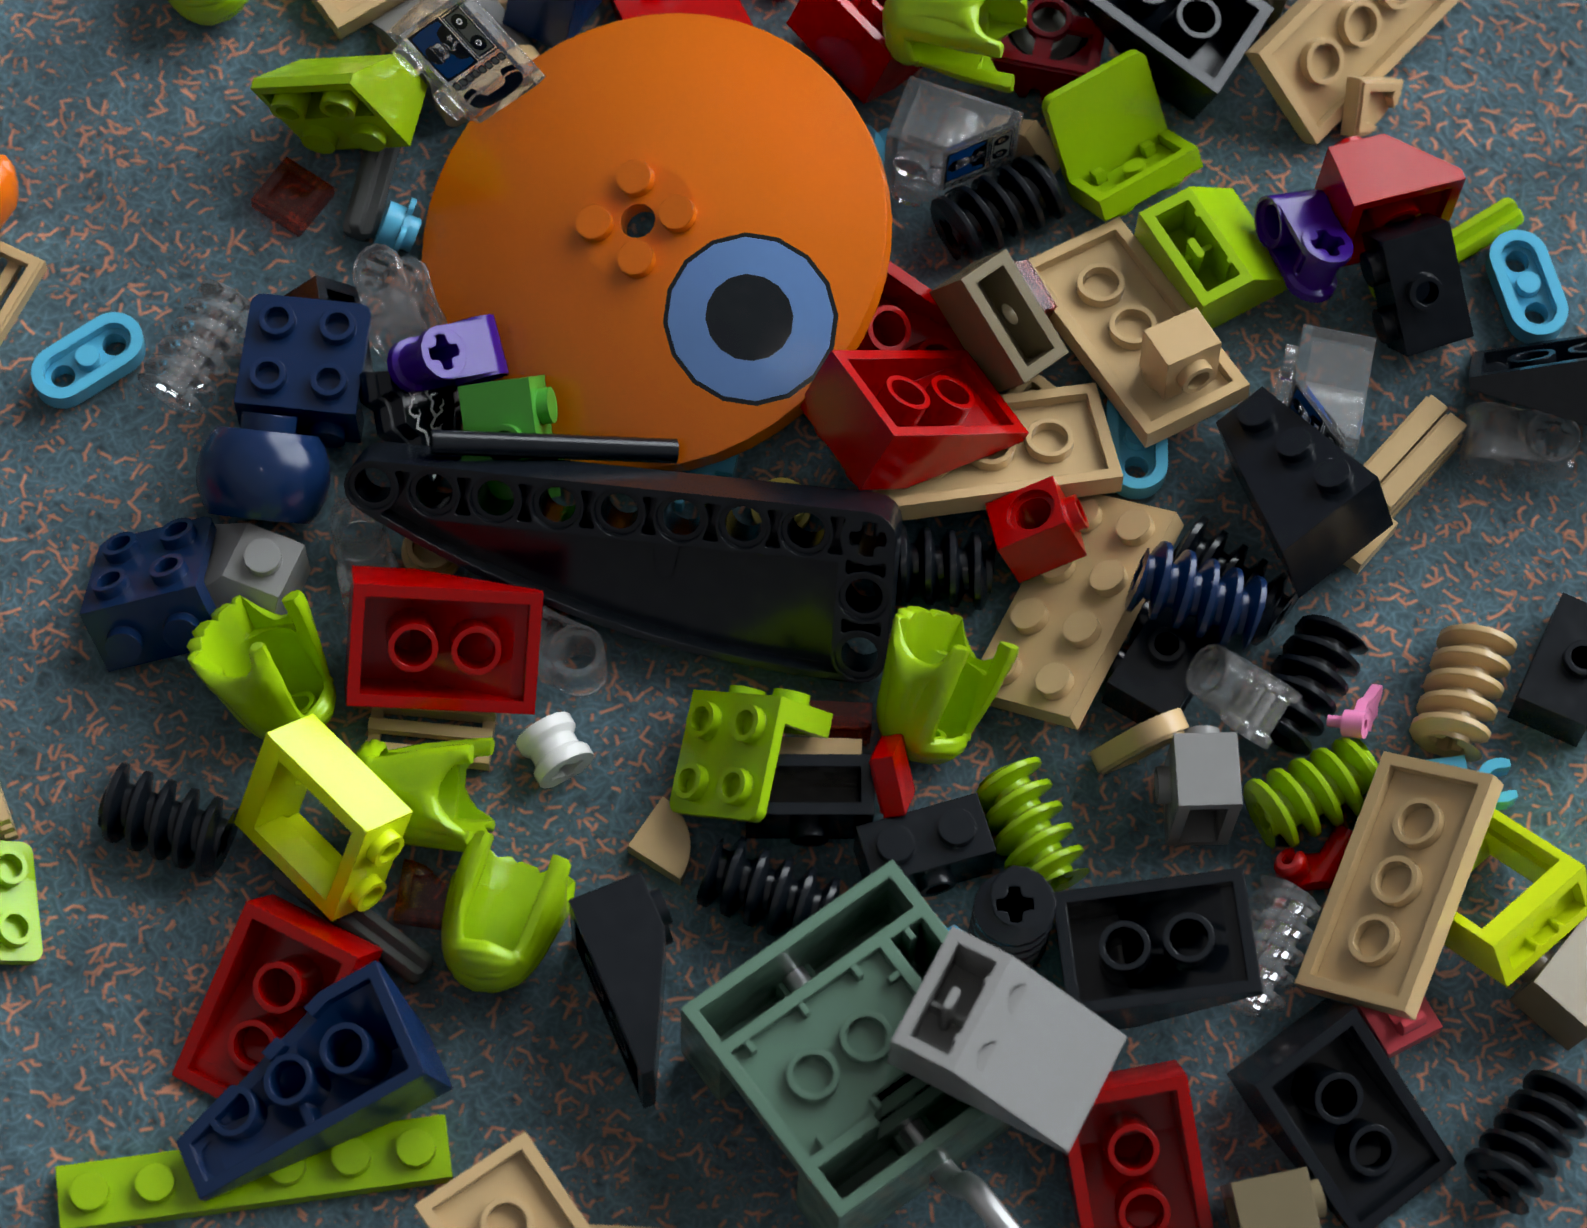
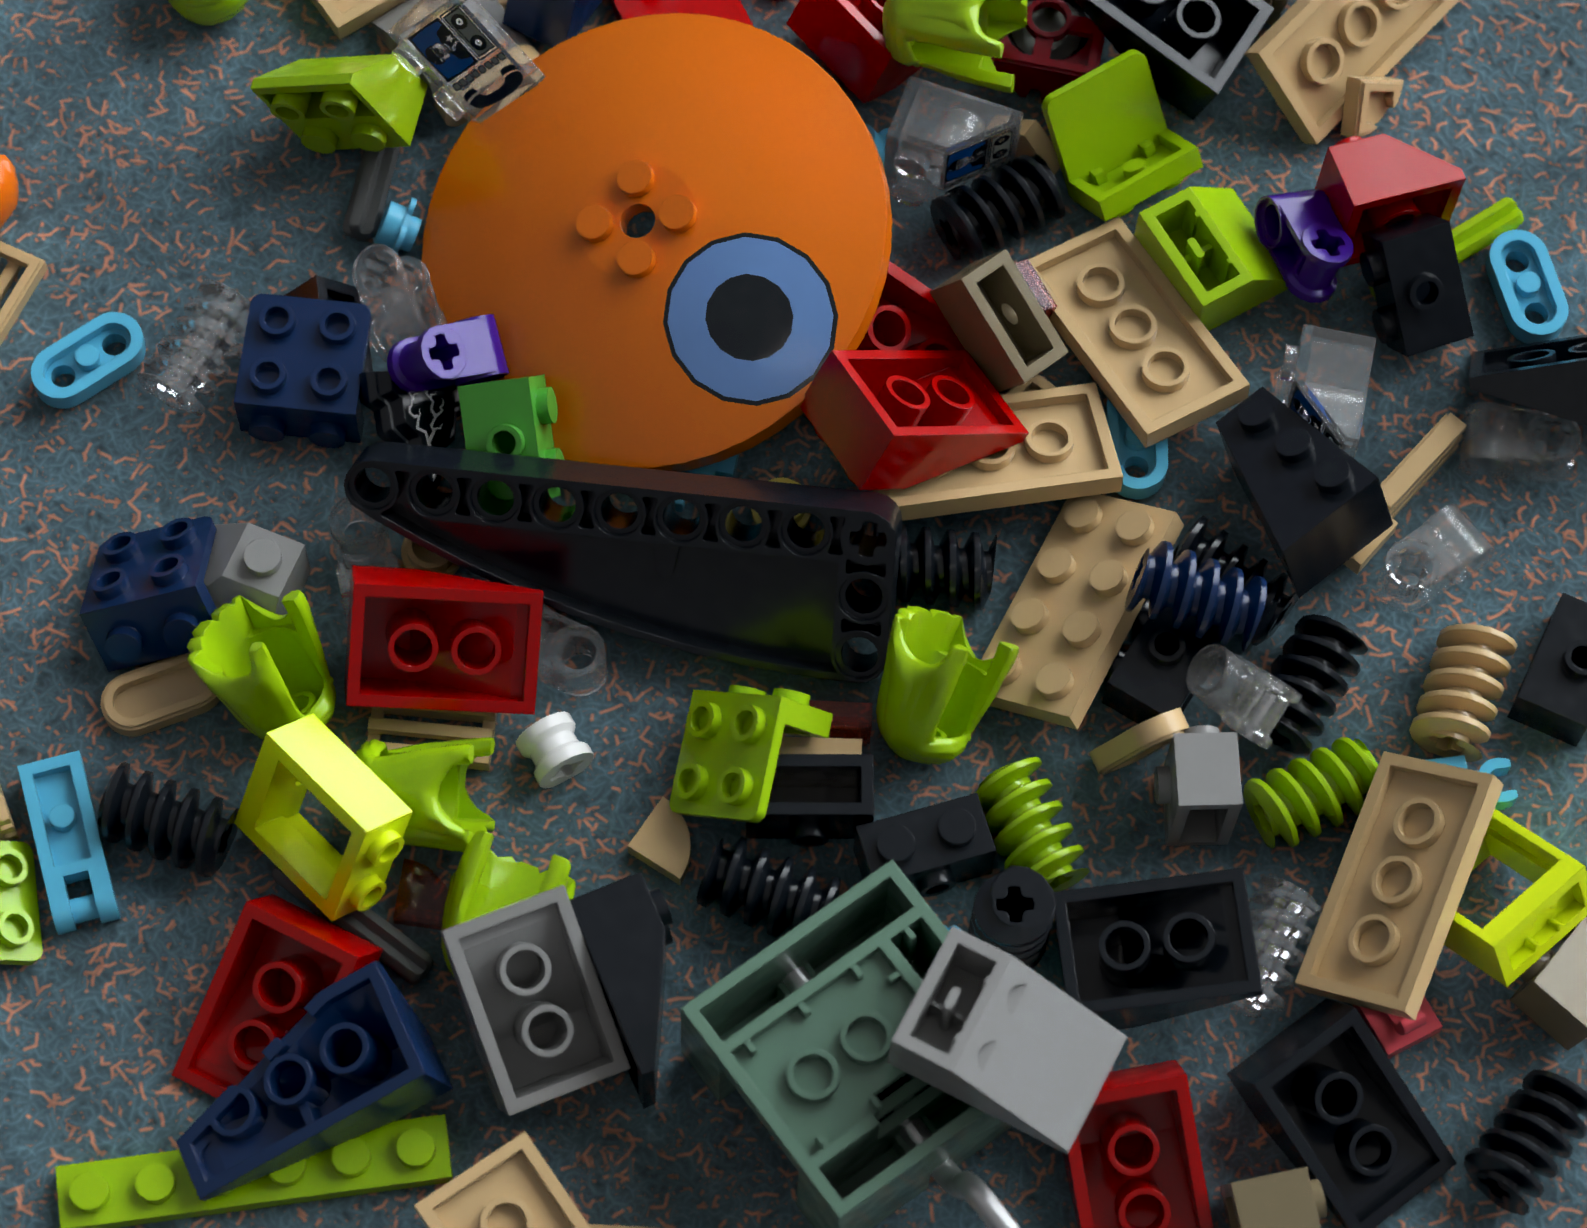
dark blue wheel [196,411,331,524] -> none
clear red tile [250,156,335,237] -> none
black piece [429,429,679,464] -> none
red tile [869,734,916,818] -> none
red brick [985,476,1089,583] -> none
tan plate [1139,307,1222,401] -> none
red arm [1274,826,1353,892] -> none
bright pink piece [1326,684,1383,739] -> none
tan tile [1363,394,1448,484] -> none
none -> medium azure plate [17,750,121,935]
none -> tan tile [101,653,220,737]
none -> light grey slope [440,885,631,1116]
none -> clear piece [1376,504,1495,613]

